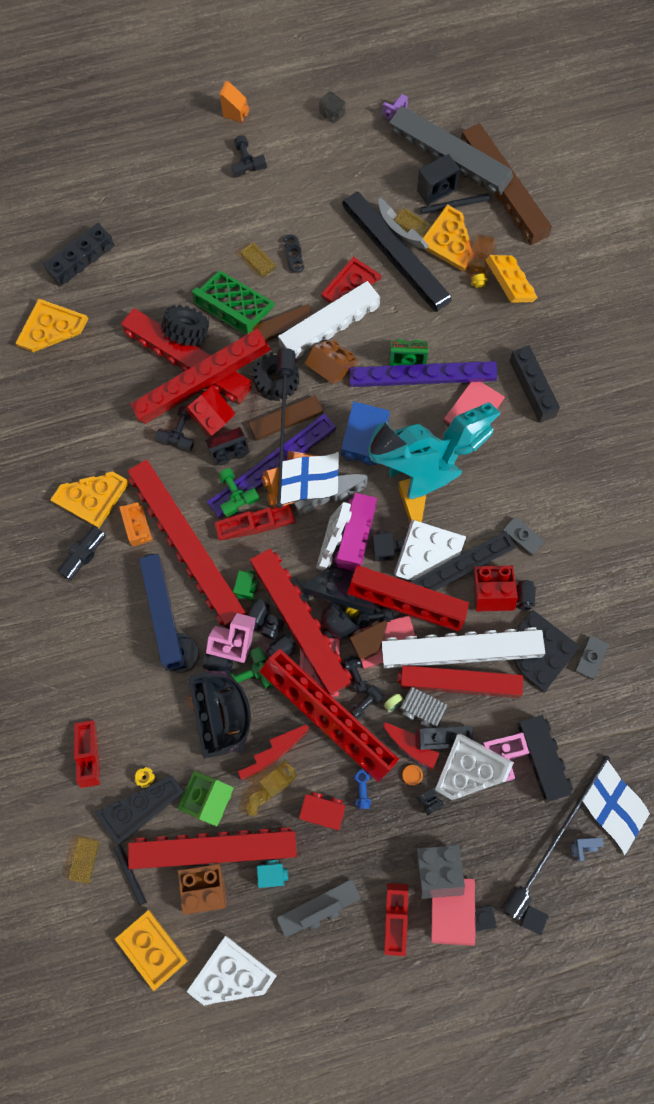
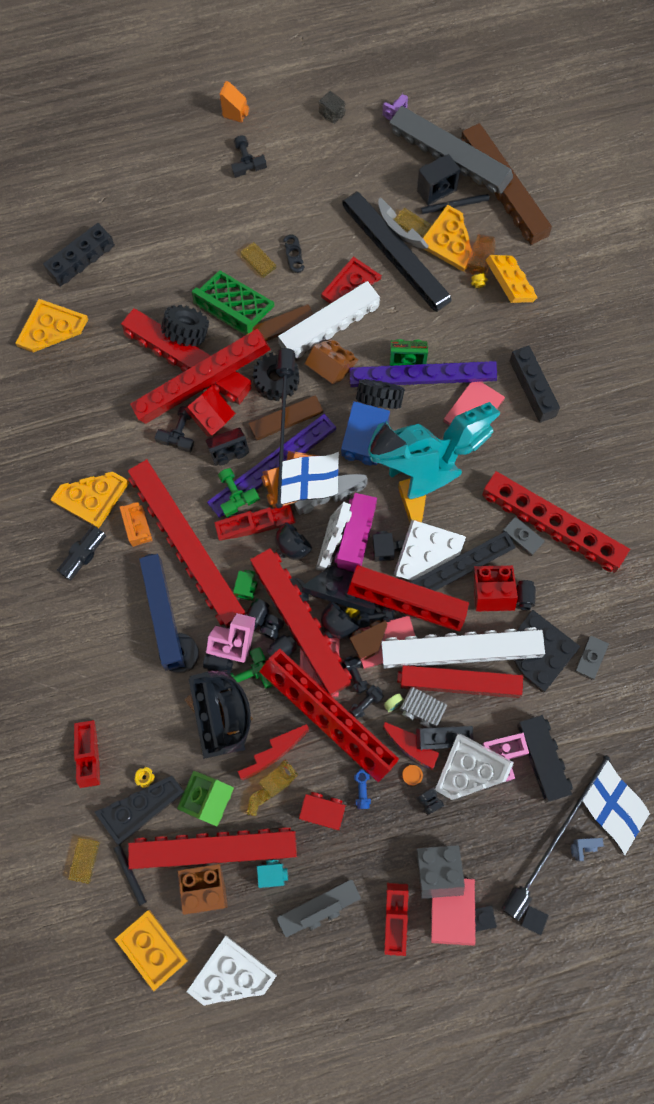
none -> black cylinder [275,522,312,560]
none -> black tyre [356,379,405,409]
none -> red brick [482,471,630,573]

